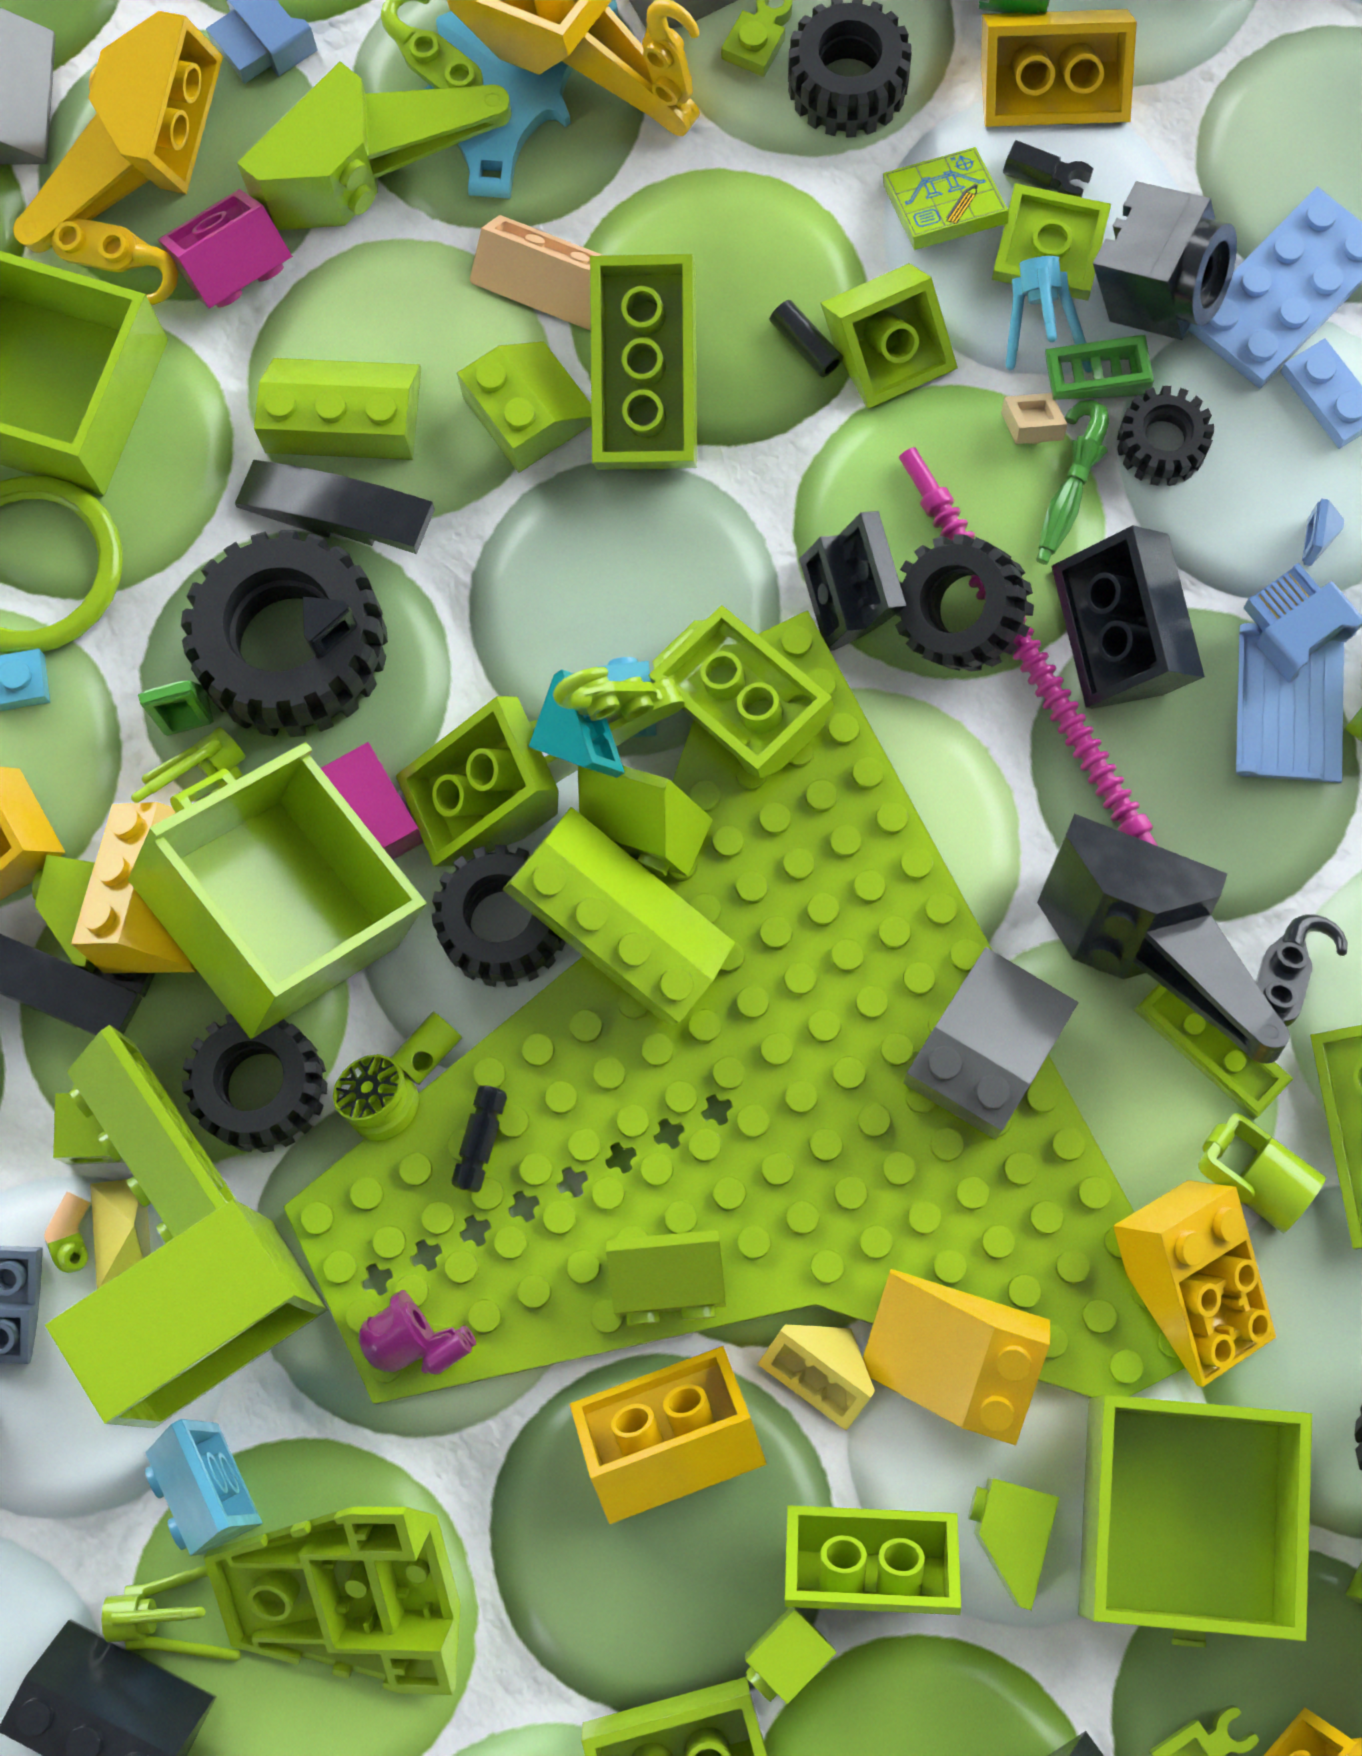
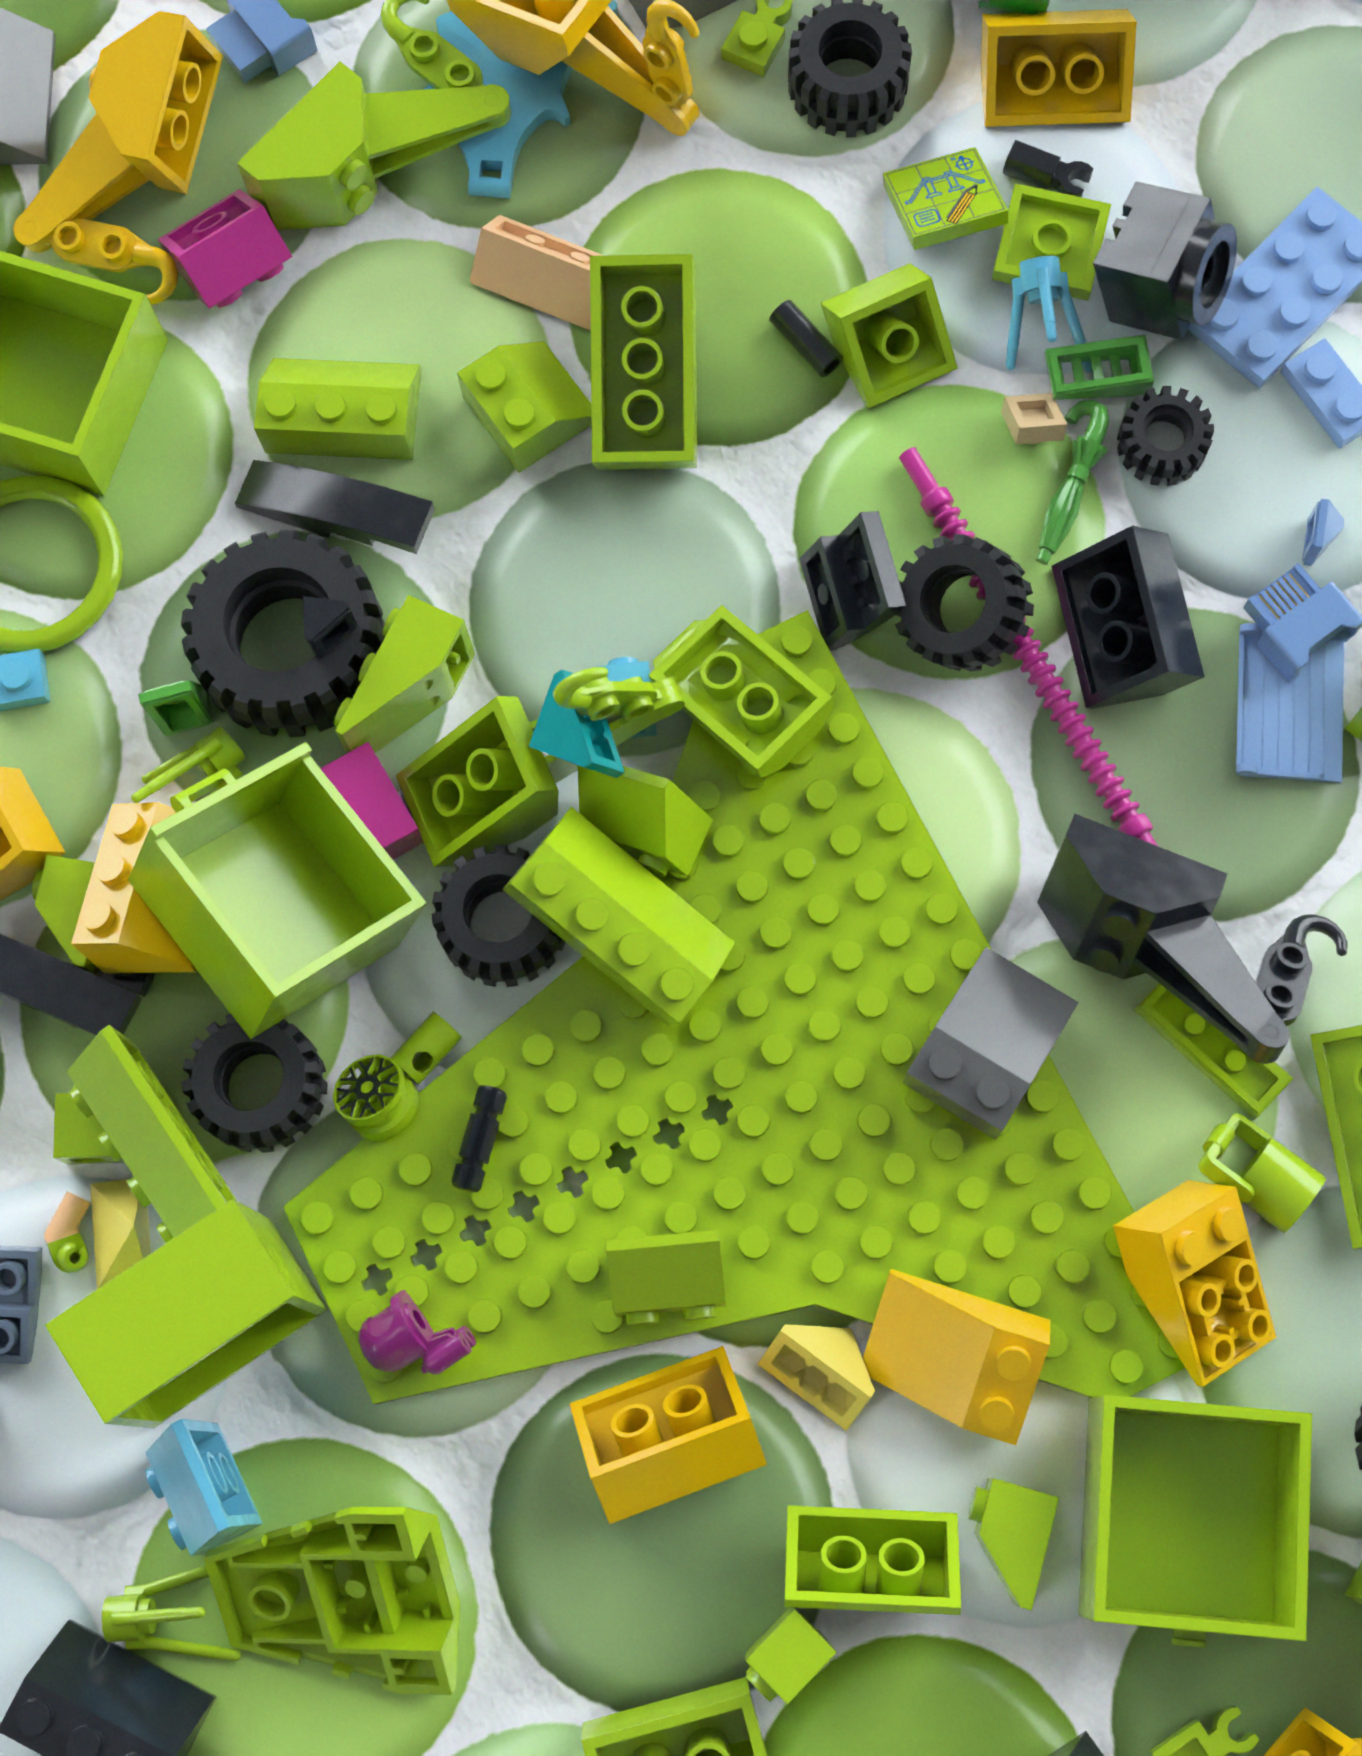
none -> lime slope [334,595,475,753]

